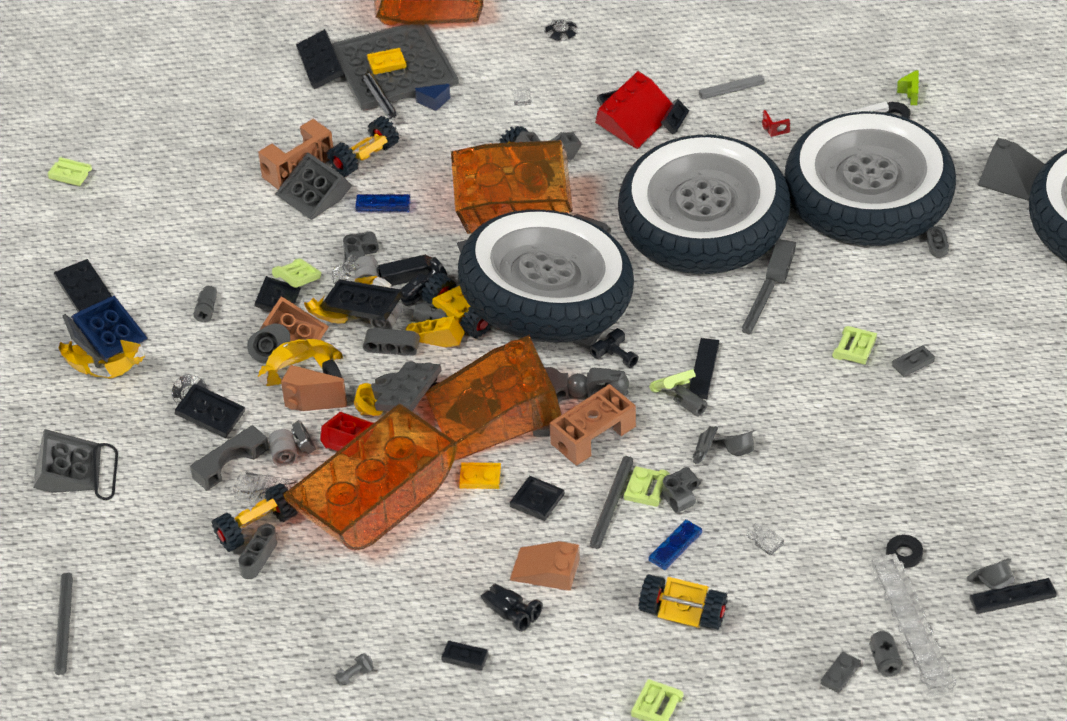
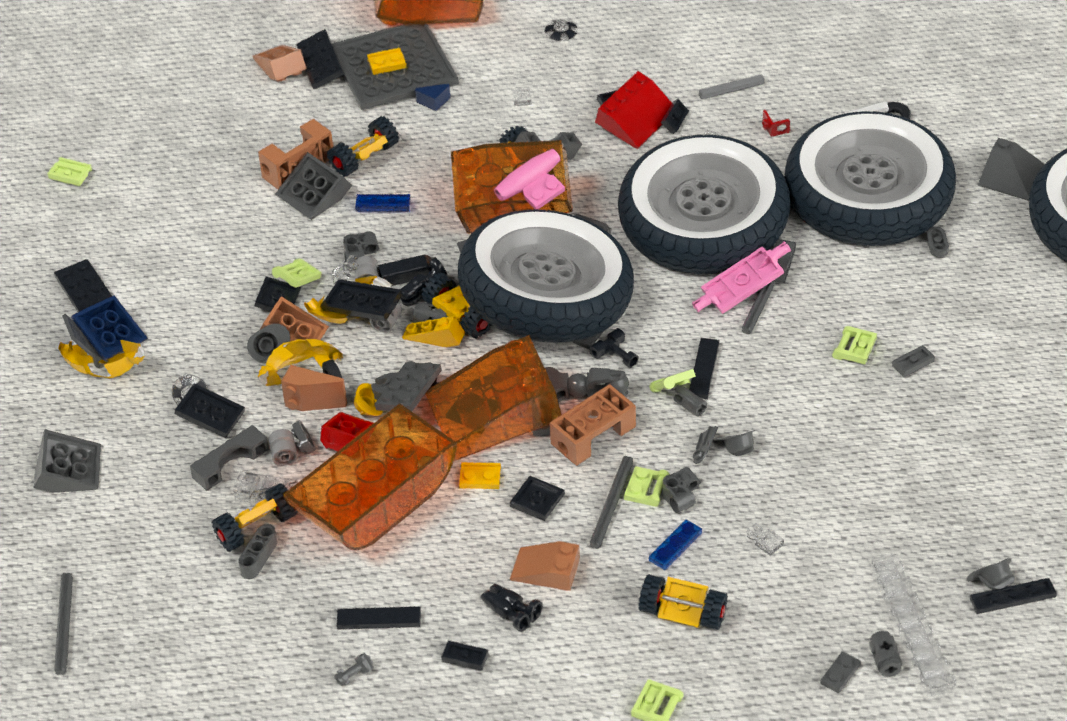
black piece [93,443,118,500] -> none
dark grey axle [193,286,217,322] -> none
black axle [363,73,397,119] -> none
dark grey beam [363,328,420,356] -> none
black tyre [886,534,923,568] -> none
lime slope [897,70,919,105] -> none
none -> nougat slope [253,44,306,82]
none -> black tile [337,606,421,630]
none -> bright pink plate [494,149,565,209]
none -> bright pink plate [692,241,791,314]

